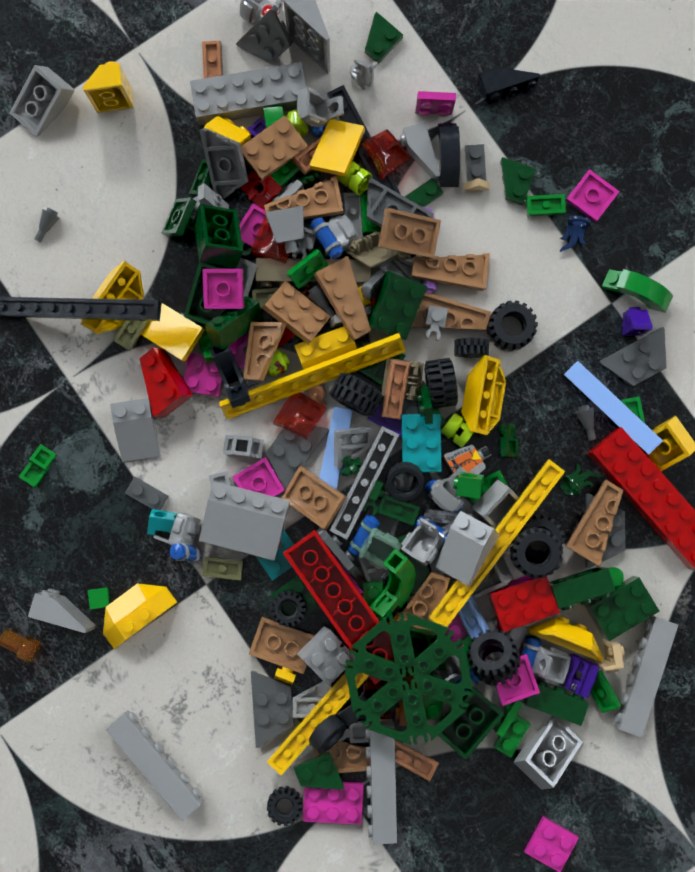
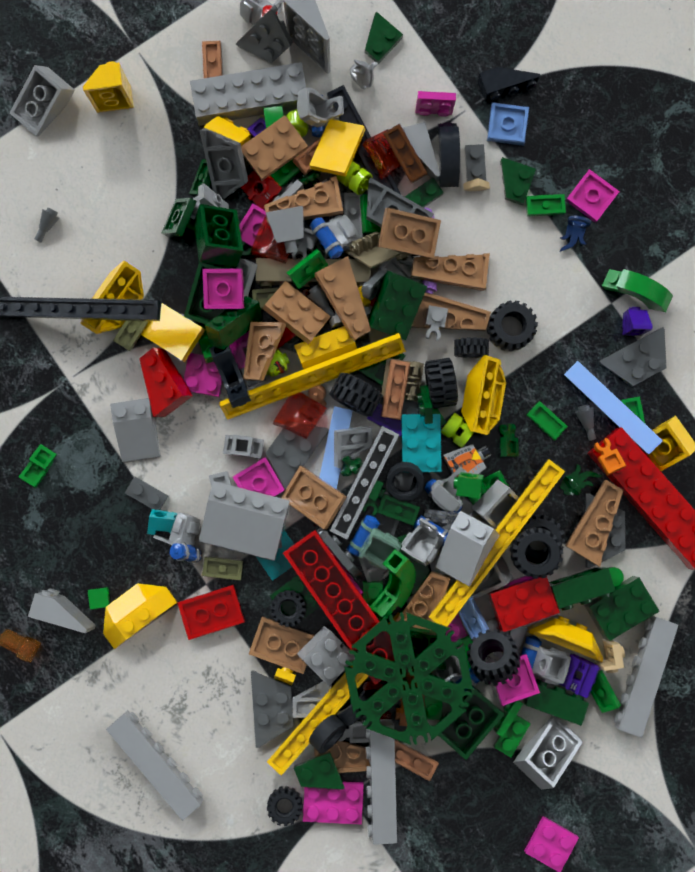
none -> red plate [177,585,245,640]
none -> reddish brown tile [383,123,428,184]
none -> medium blue tile [487,102,529,146]
none -> green tile [526,401,568,441]
none -> orange plate [594,438,626,476]

